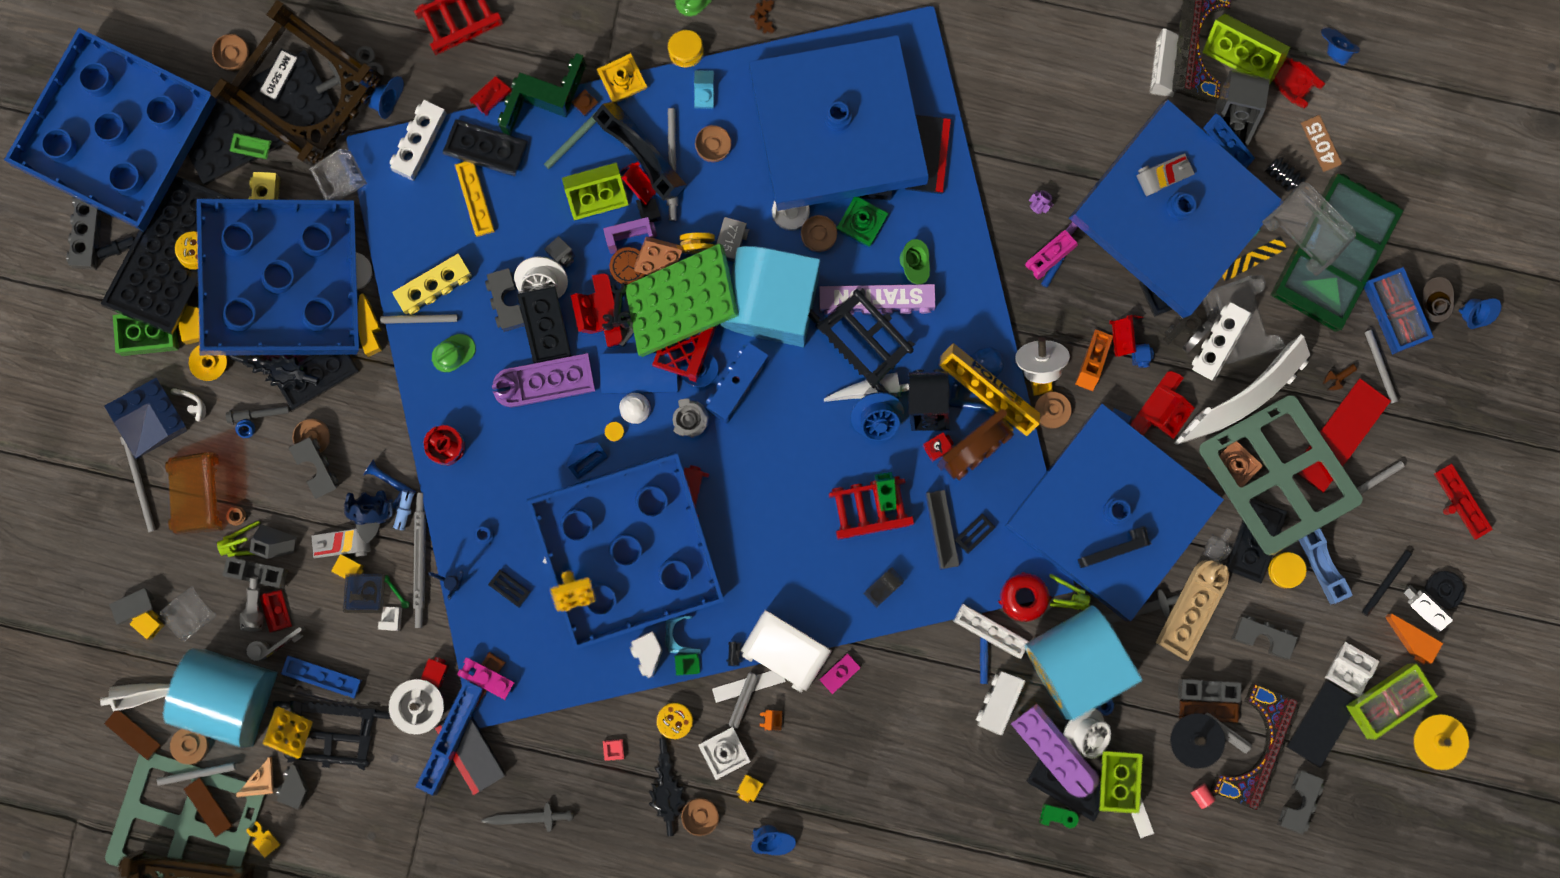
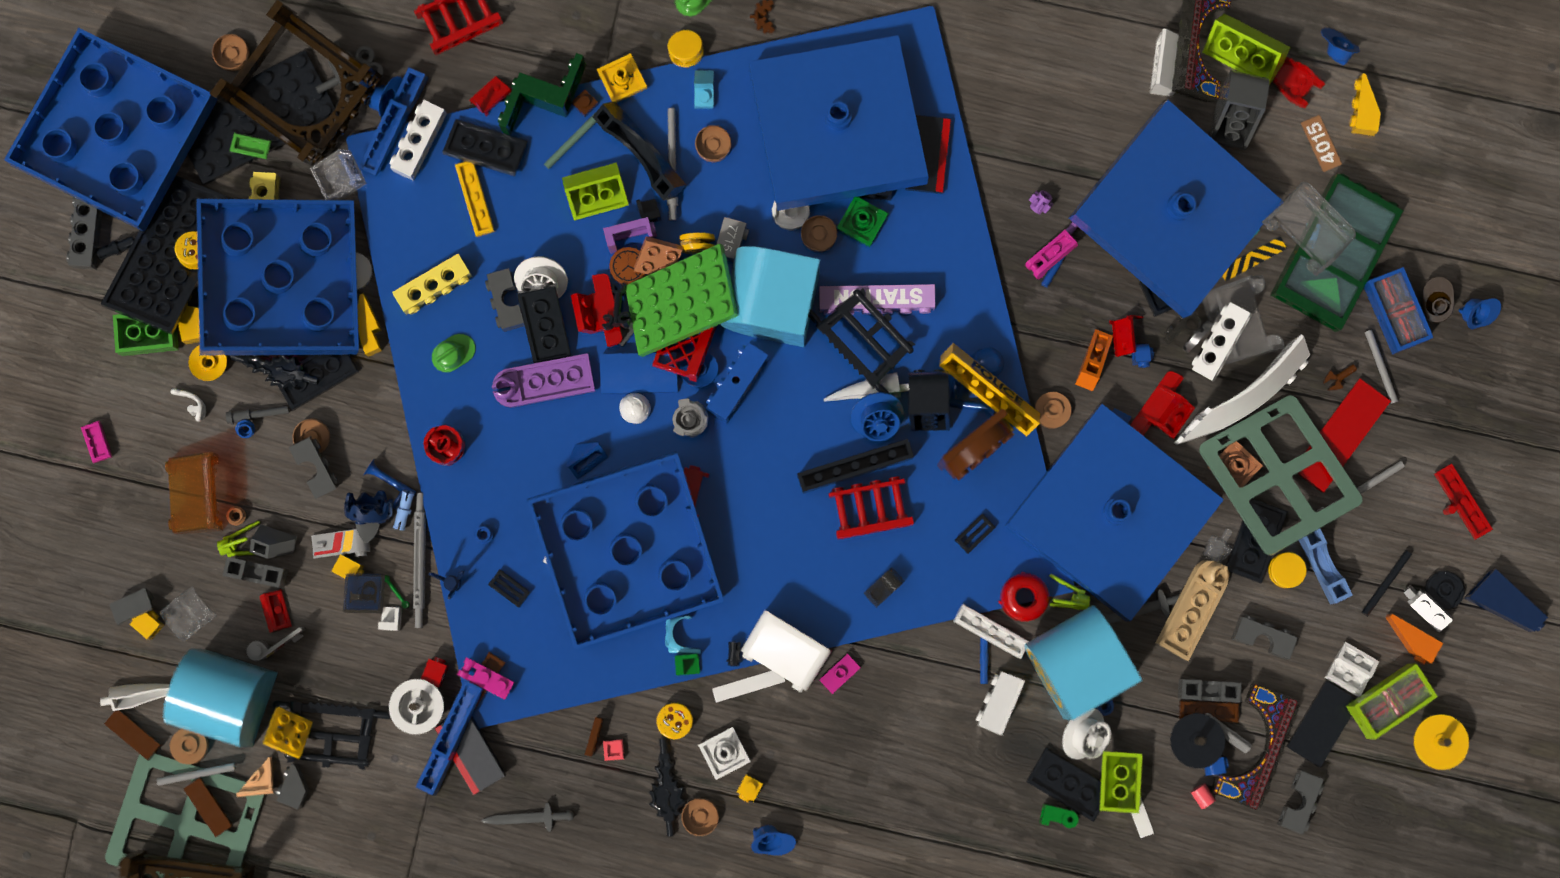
dark blue slope [104,378,187,459] -> none
light grey bar [120,437,156,533] -> none
light grey animal [240,577,264,632] -> none
yellow plate [246,821,280,858] -> none
sticker [257,48,299,102] -> none
blue plate [281,656,362,698] -> none
light grey bar [380,314,458,324] -> none
dark grey slope [544,236,575,268] -> none
yellow plate [550,571,595,612] -> none
yellow tile [605,422,624,442] -> none
red piece [619,161,656,205] -> none
white slope [630,632,663,678] -> none
light grey axle [729,672,758,728] -> none
orange tile [760,710,782,730] -> none
green leg [875,472,896,512] -> none
bright green piece [899,239,930,285] -> none
red brick [923,432,954,462] -> none
dark grey panel [925,490,959,570] -> none
medium lavender plate [1011,704,1099,797] -> none
white piece [1015,337,1070,383] -> none
yellow slope [1031,381,1053,396] -> none
black beam [1077,526,1152,569] -> none
light grey door [1136,153,1195,197] -> none
blue plate [1203,113,1255,168] -> none
black piece [1264,155,1307,196] -> none
none -> dark pink plate [81,421,113,464]
none -> blue slope [359,67,429,176]
none -> reddish brown tile [584,717,604,757]
none -> black brick [797,439,914,494]
none -> blue plate [1204,757,1228,776]
none -> yellow slope [1349,73,1381,136]
none -> dark blue slope [1465,569,1548,632]

